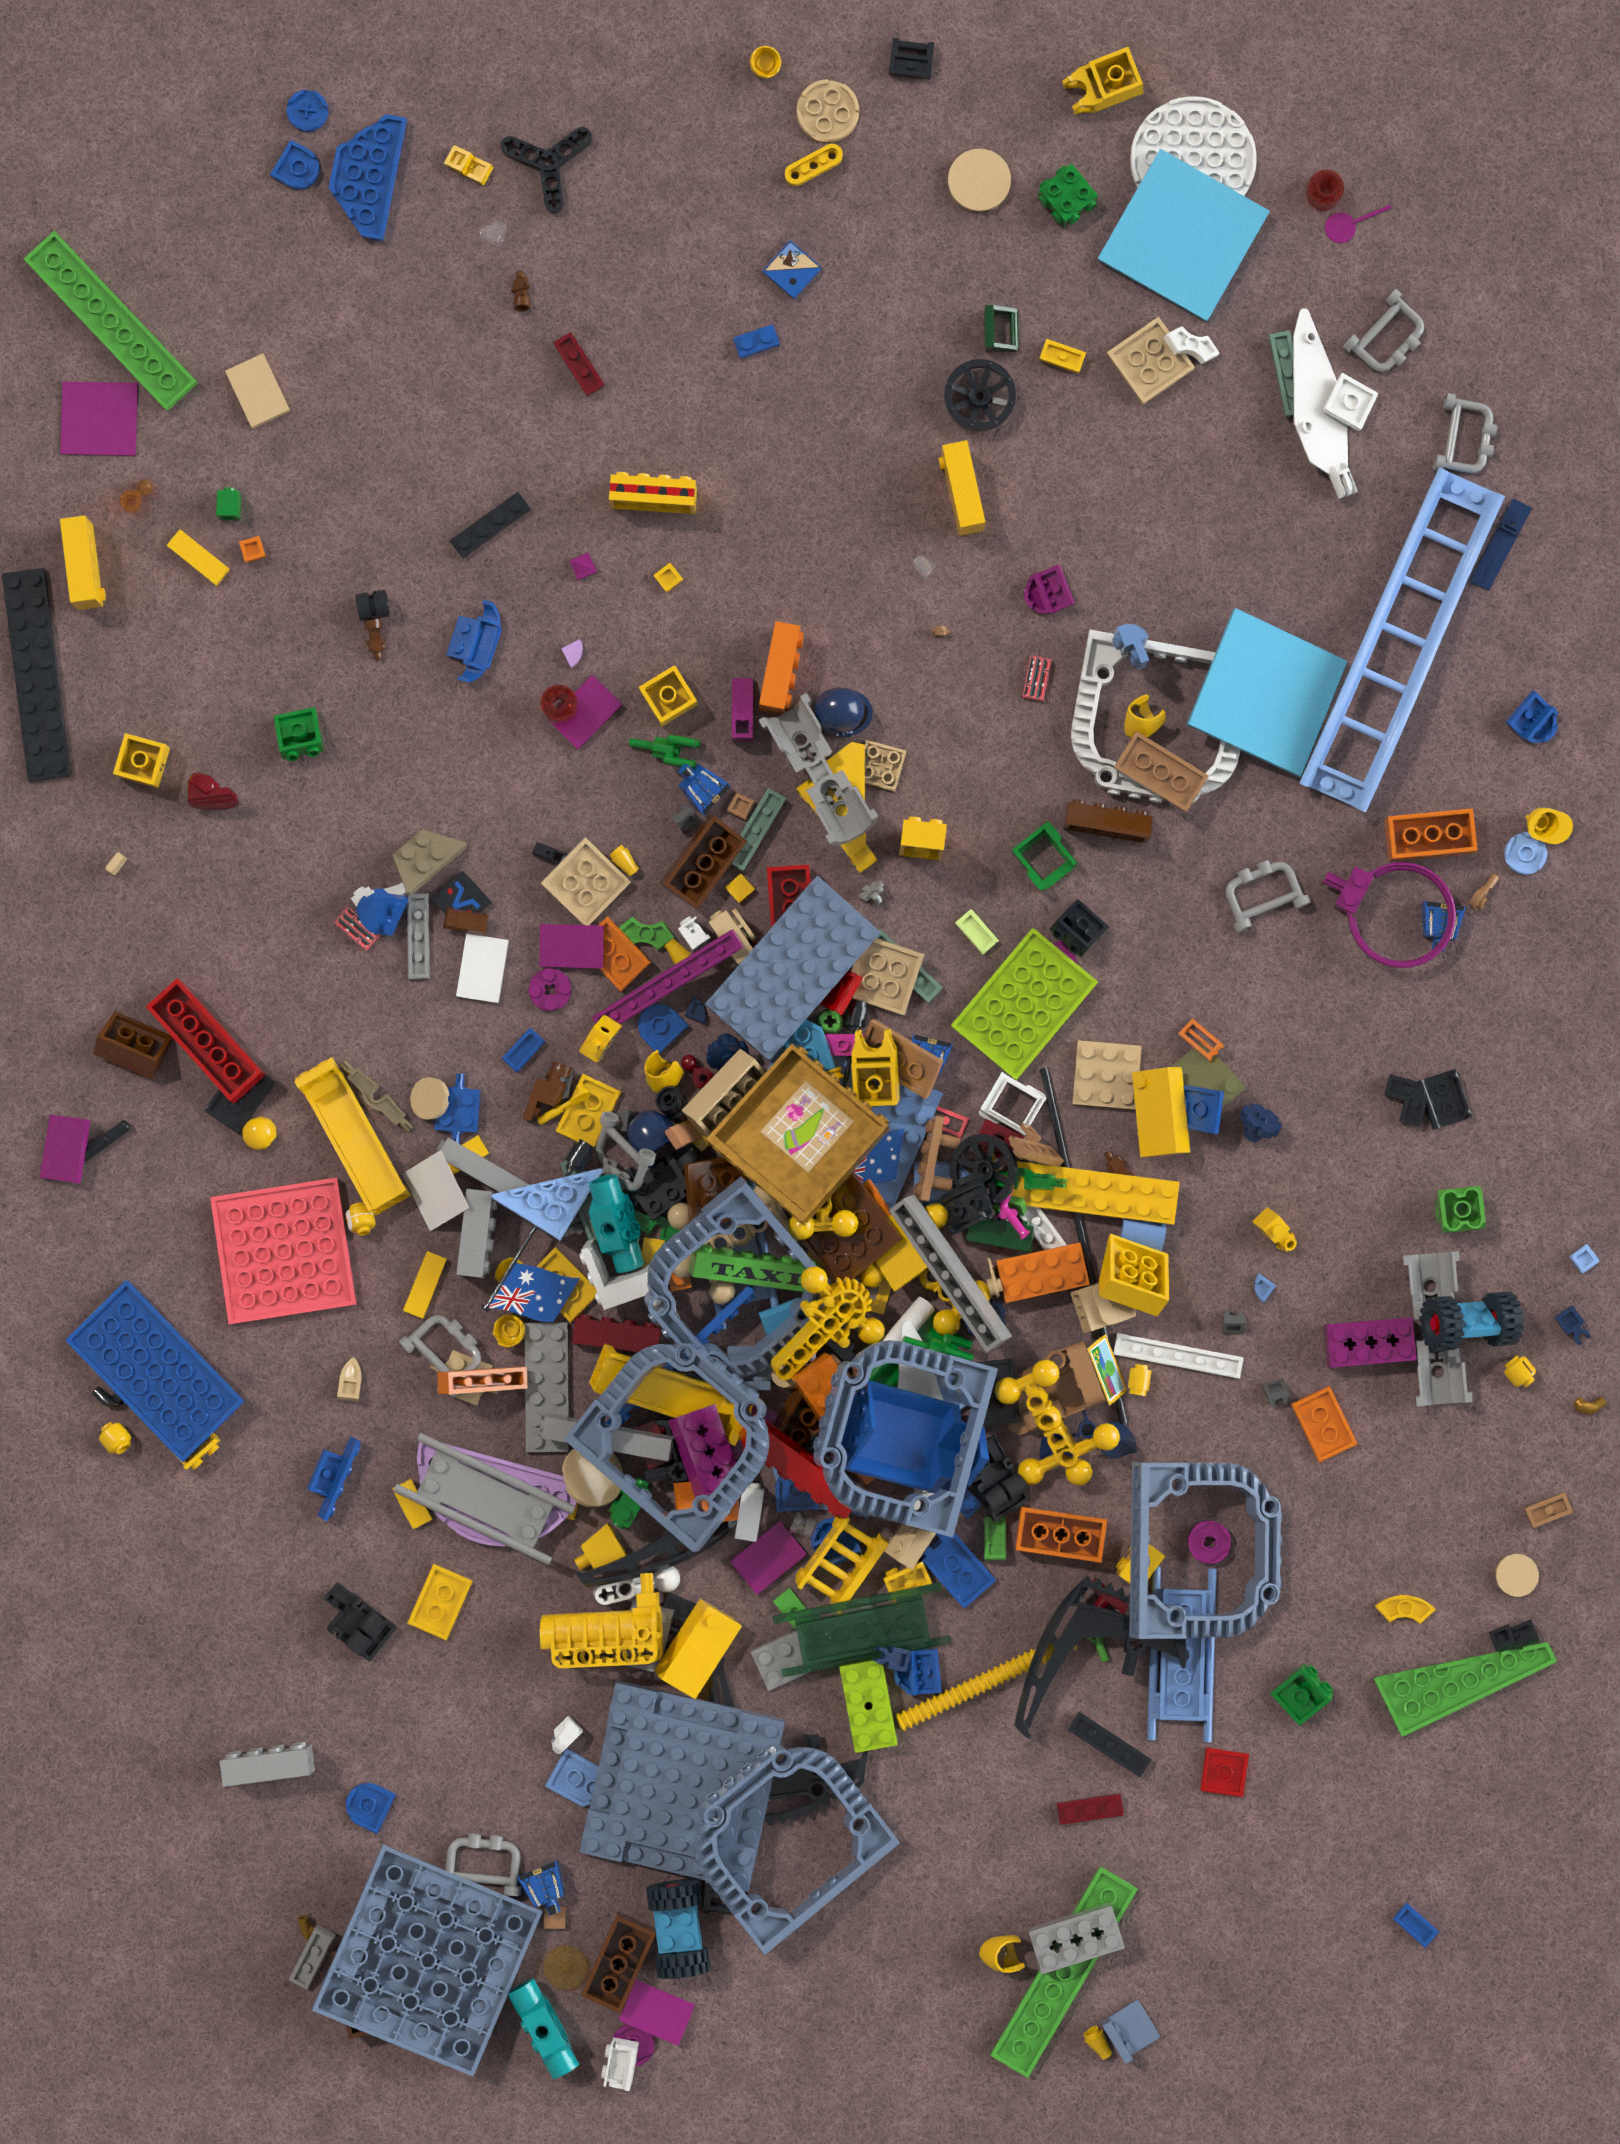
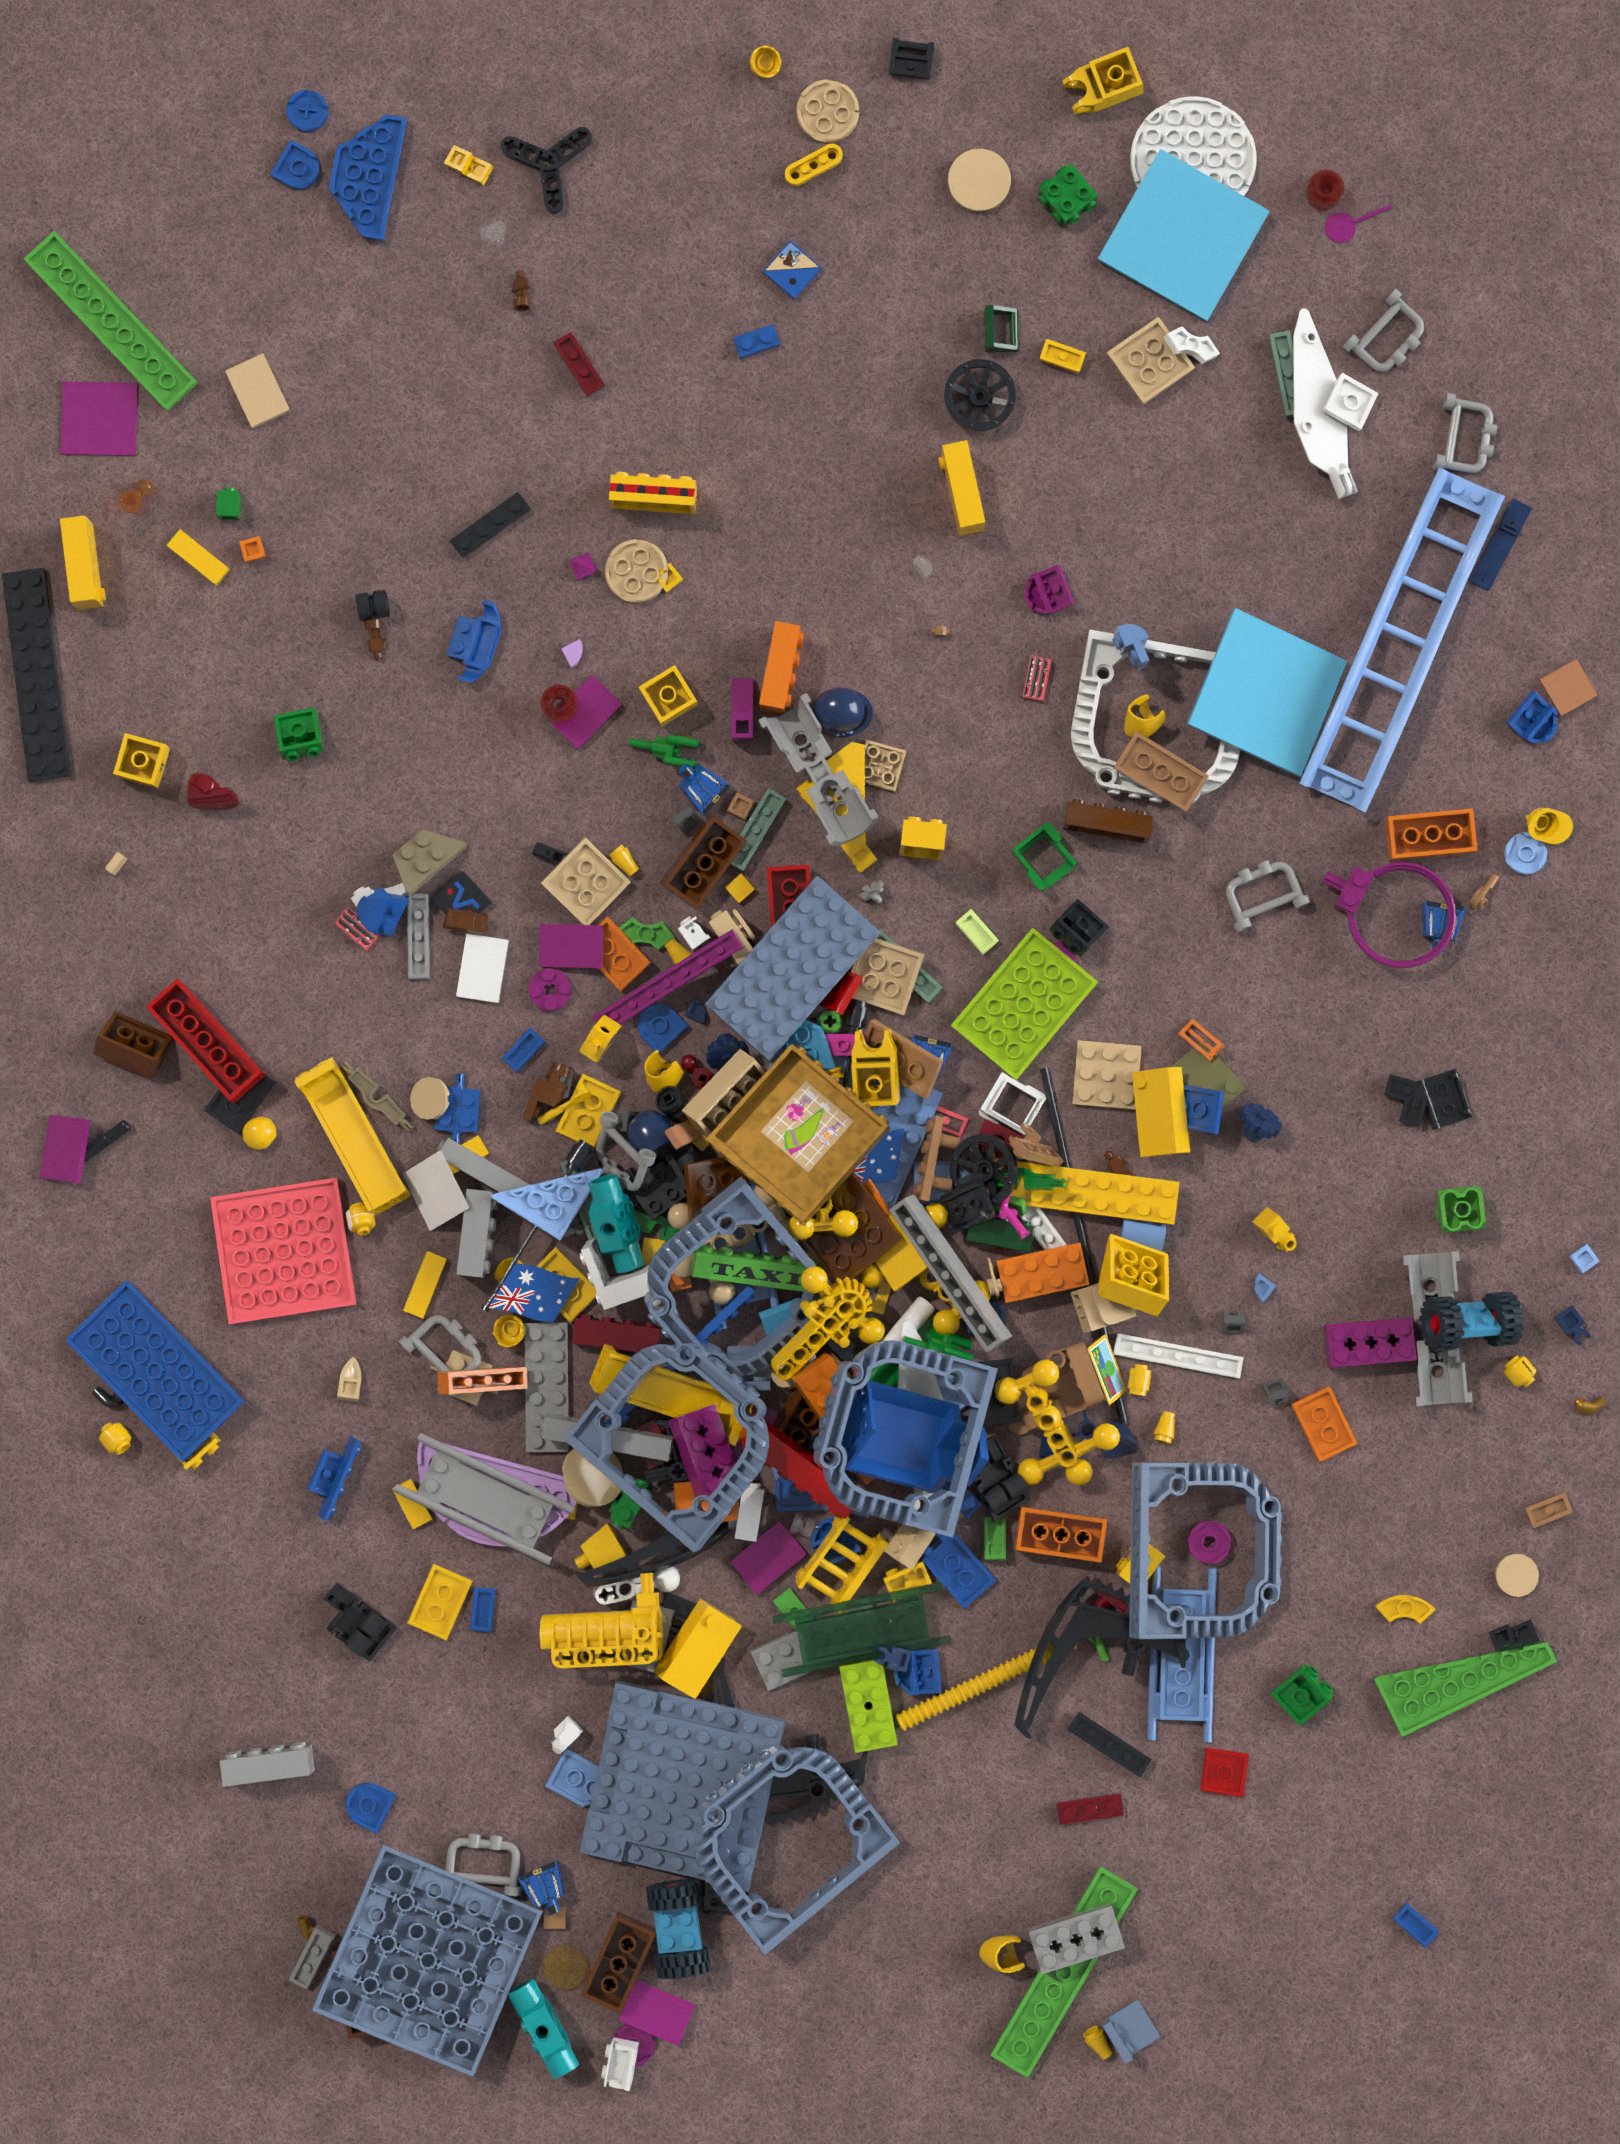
none -> blue tile [470,1587,496,1632]
none -> tan tile [605,539,668,603]
none -> yellow cone [1153,1411,1175,1444]
none -> nougat tile [1539,659,1598,717]

